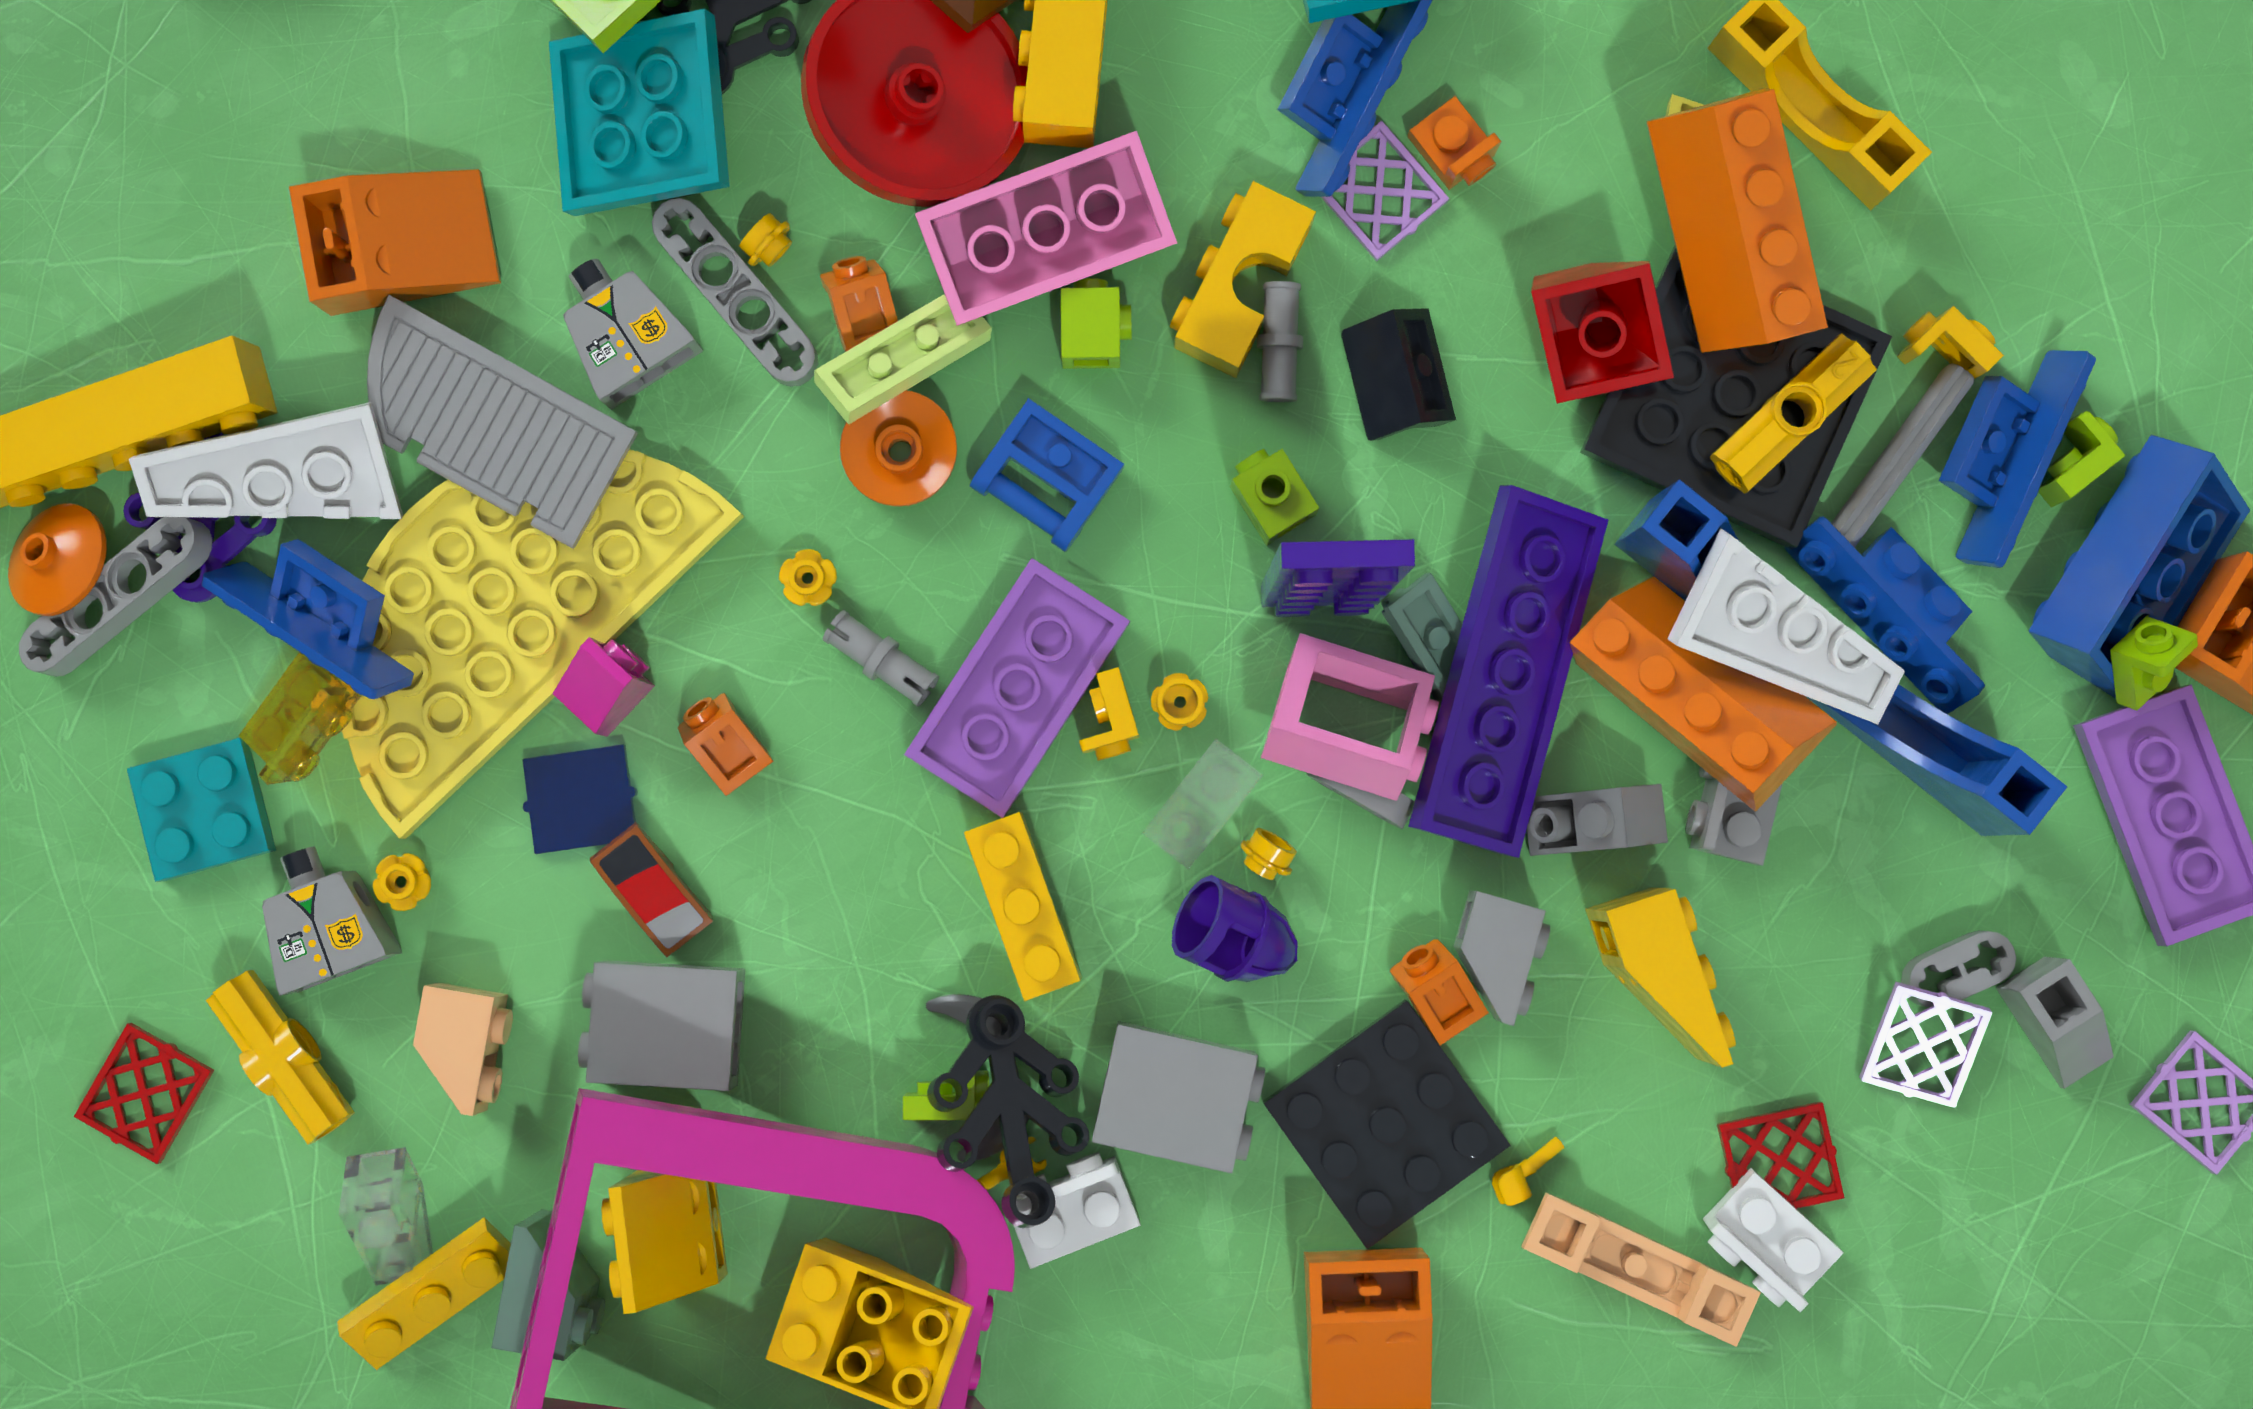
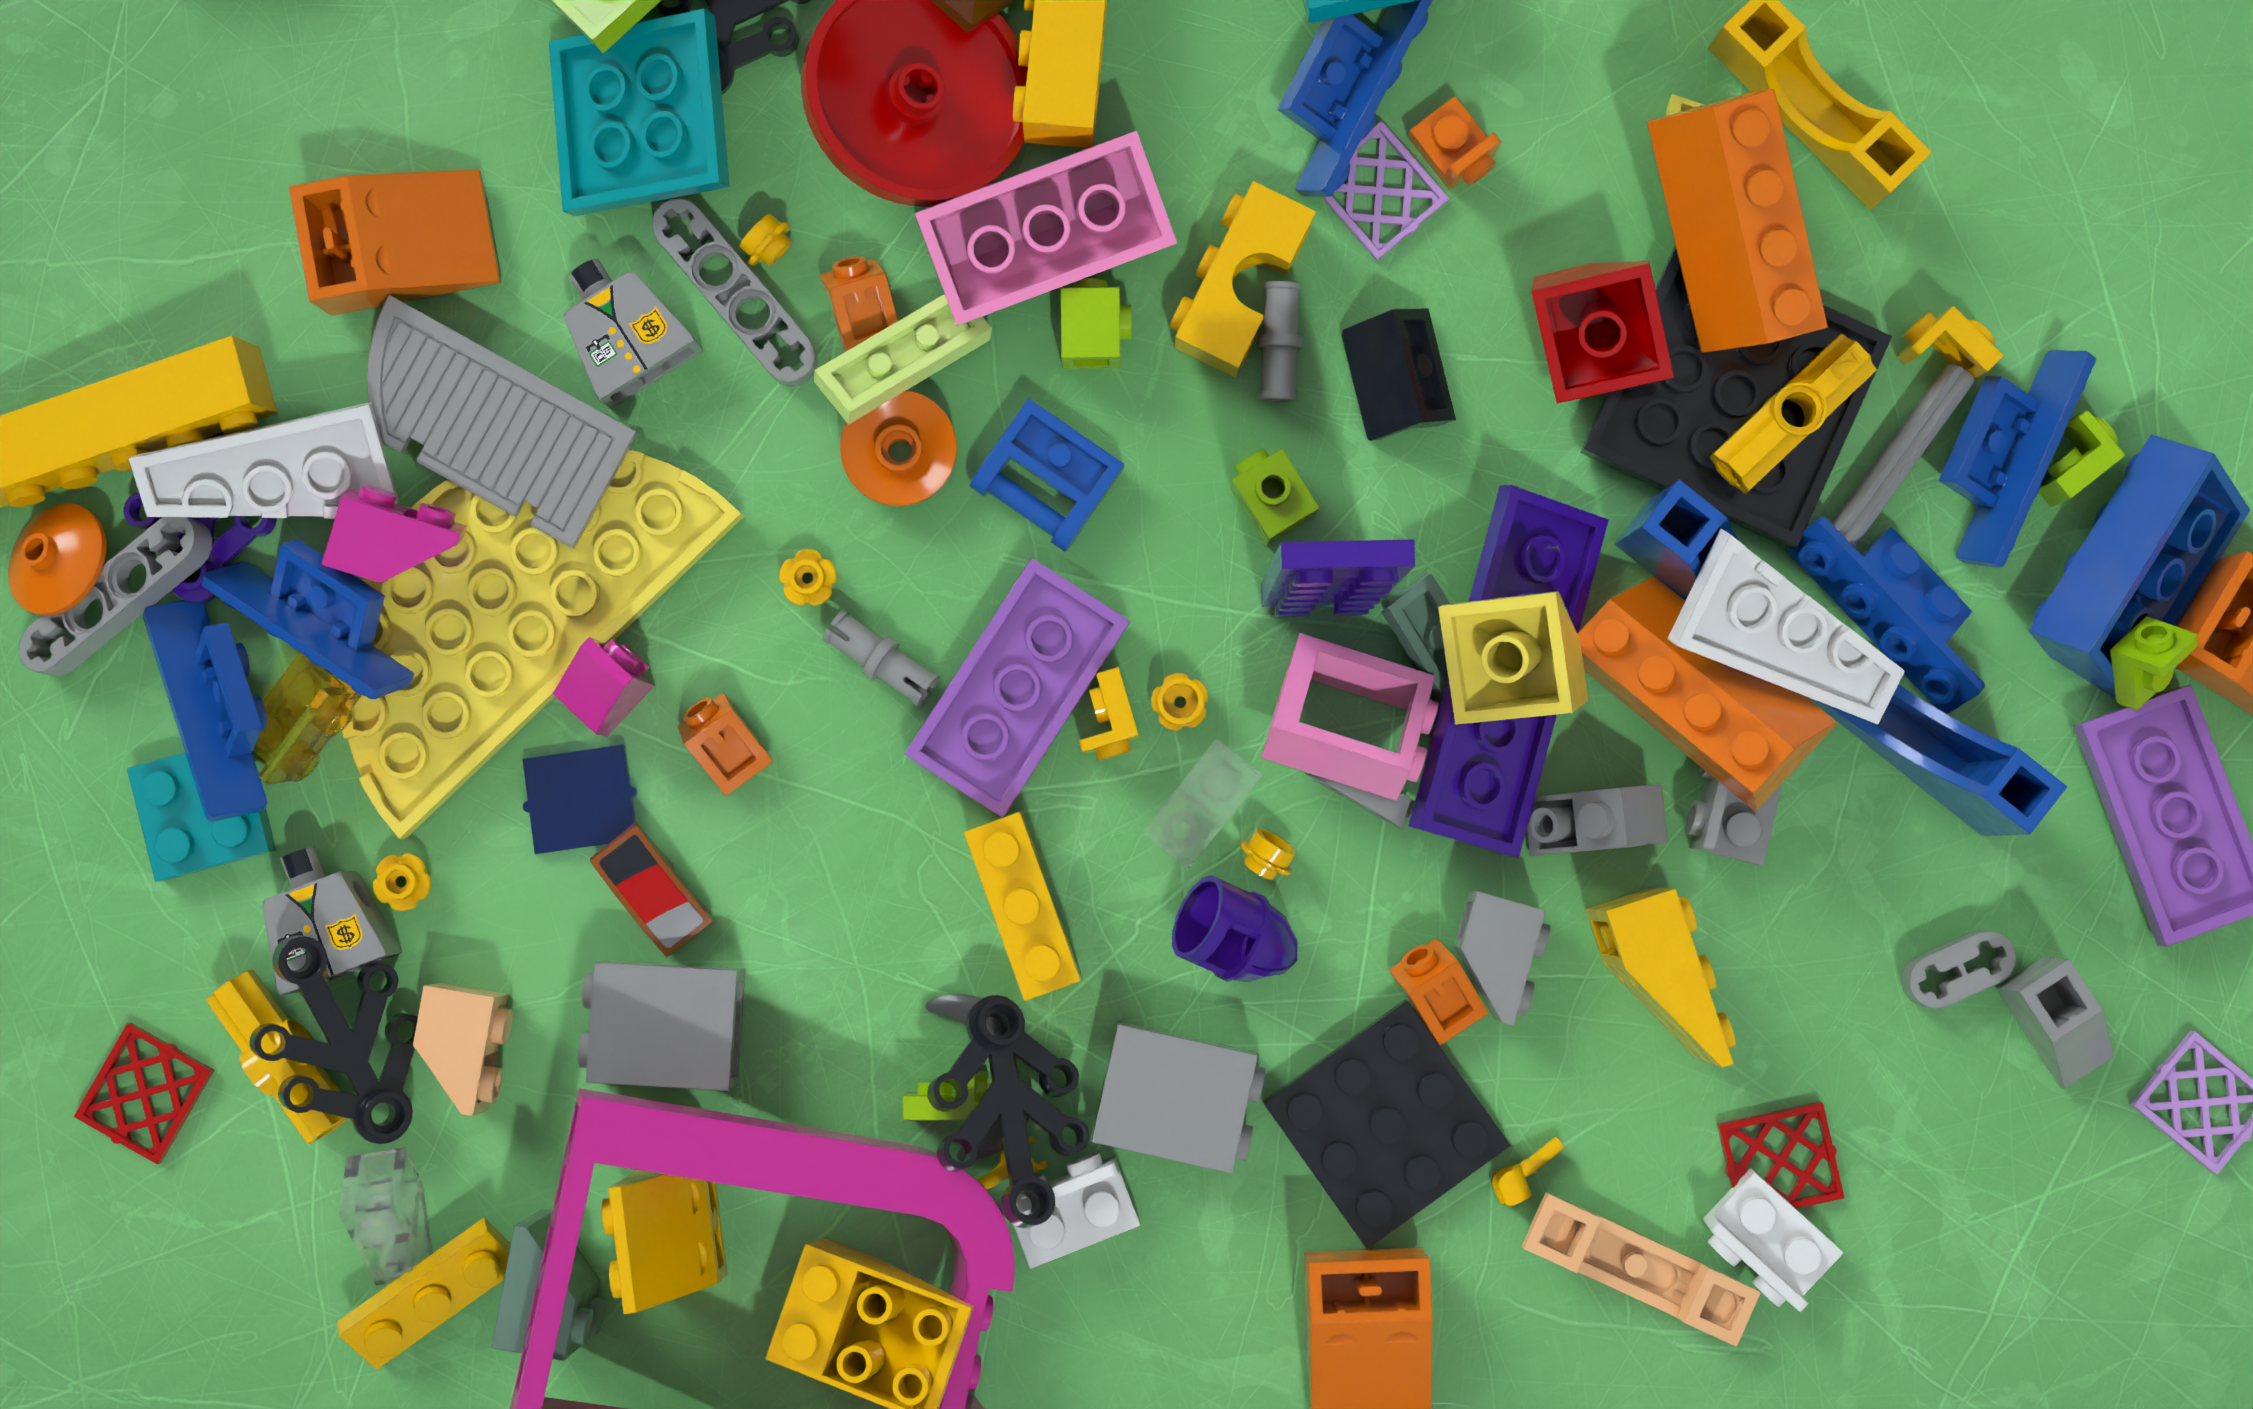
window [1859,981,1992,1108] -> none
none -> blue bracket [143,601,268,821]
none -> black plant [249,935,418,1144]
none -> dark pink slope [321,485,467,583]
none -> light yellow slope [1438,591,1589,725]

